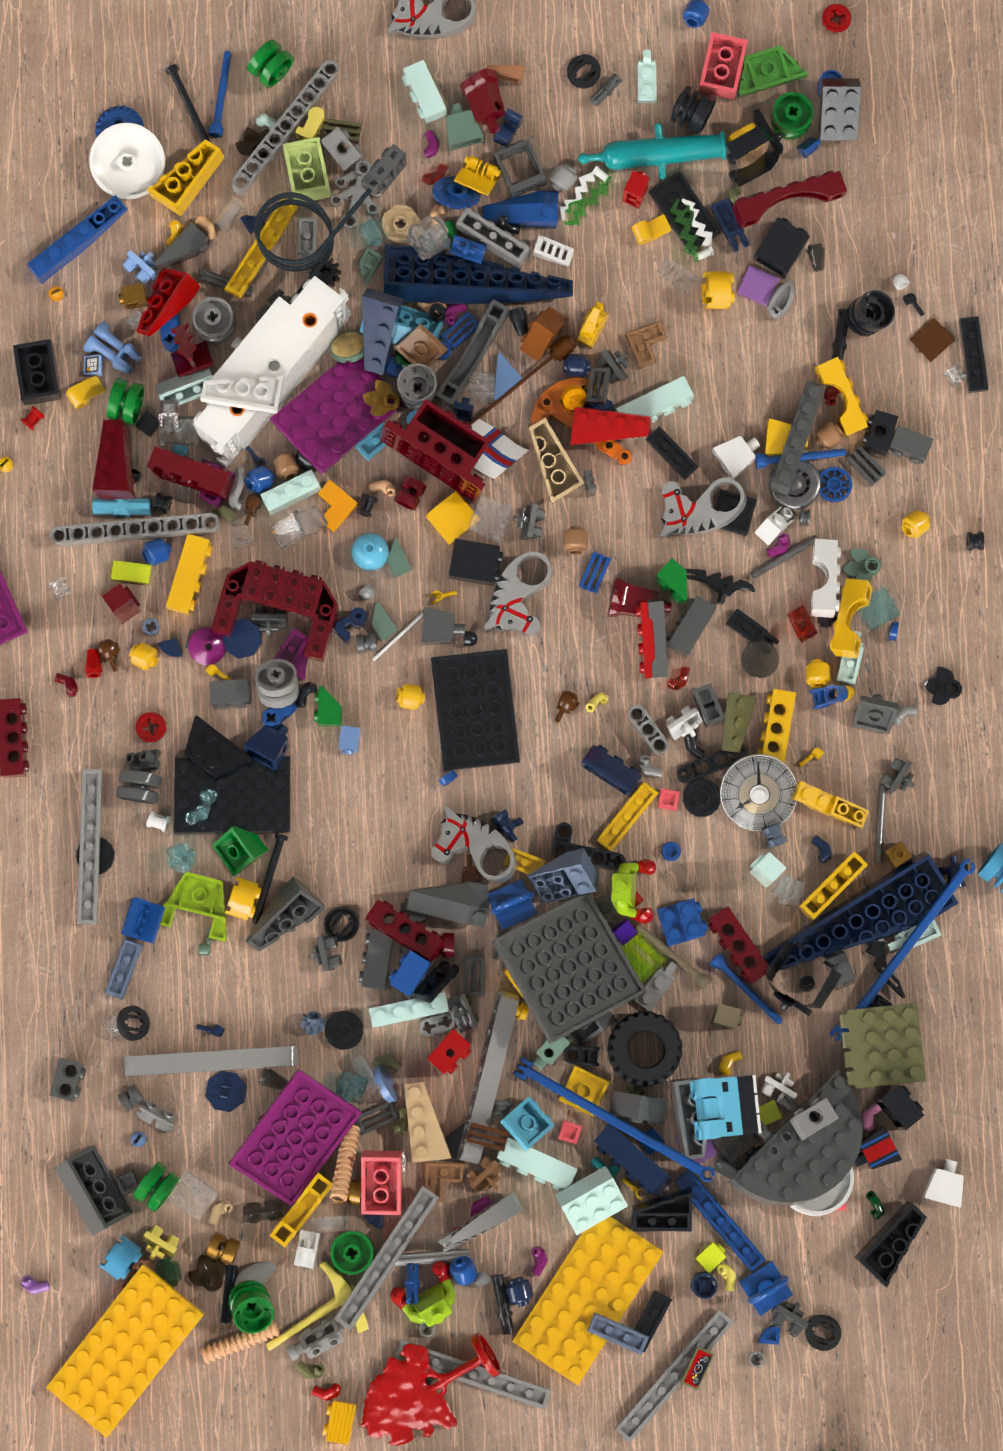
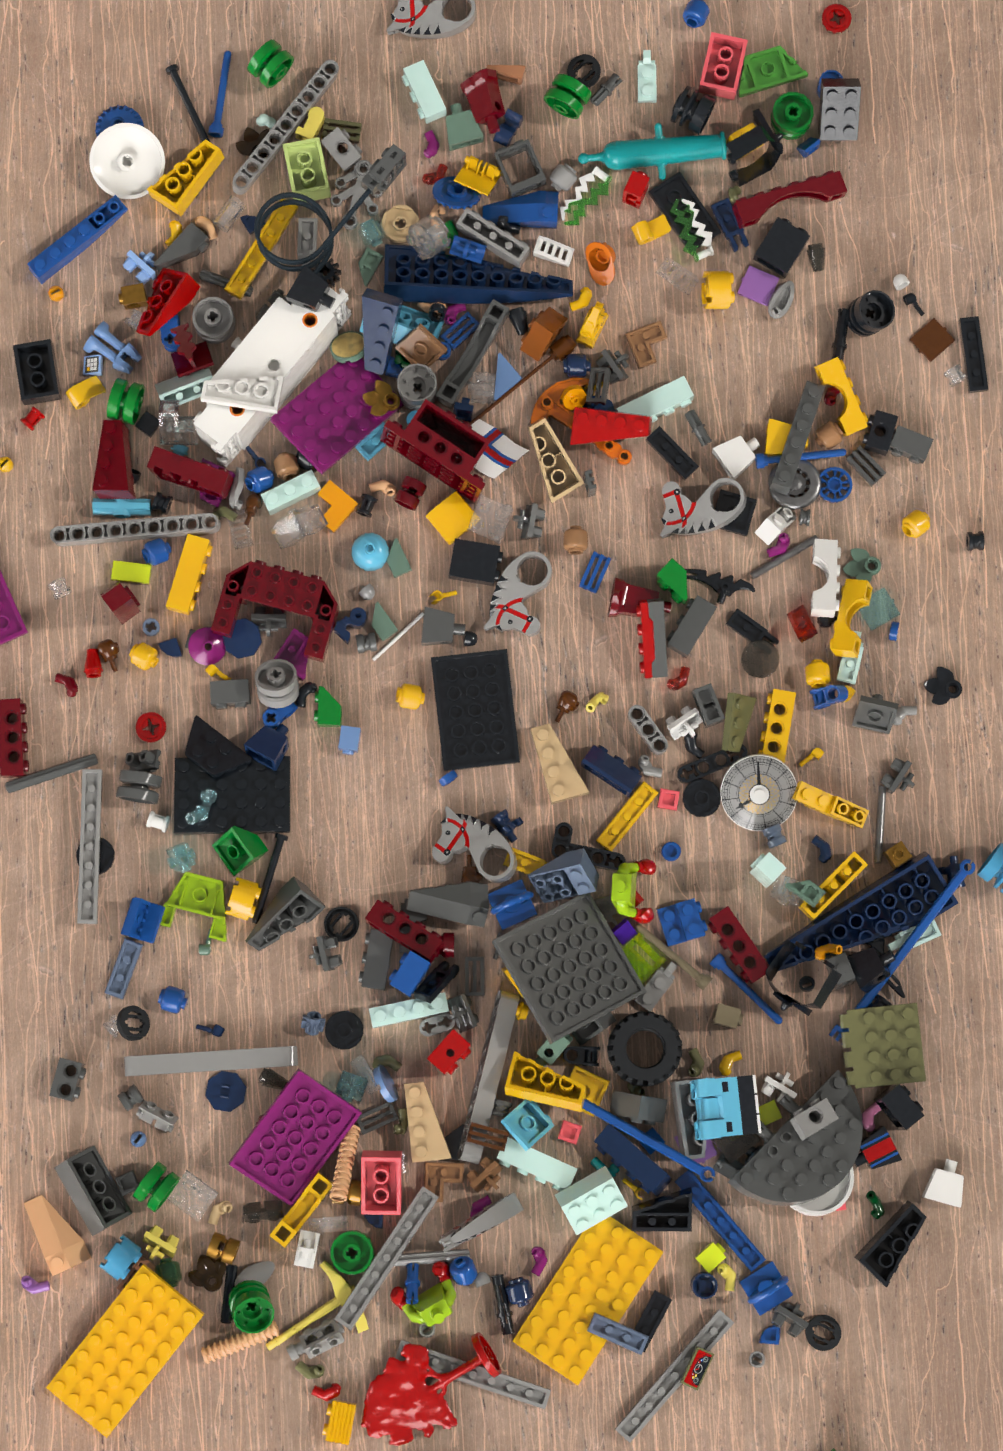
none -> dark grey axle [5,754,98,793]
none -> light nougat wedge [24,1195,92,1276]
none -> blue head [158,986,188,1014]
none -> black torso [286,265,336,312]
none -> yellow wedge [505,1051,586,1112]
none -> tan wedge [531,724,589,805]
none -> green wheel [544,74,592,119]
none -> yellow arm [569,287,592,311]
none -> orange piece [585,242,616,286]
none -> dark grey axle [685,409,712,447]
none -> olive arm [688,1048,704,1077]
none -> sand green tile [785,880,826,908]
none -> light orange arm [814,944,843,960]
none -> black torso [847,947,896,993]

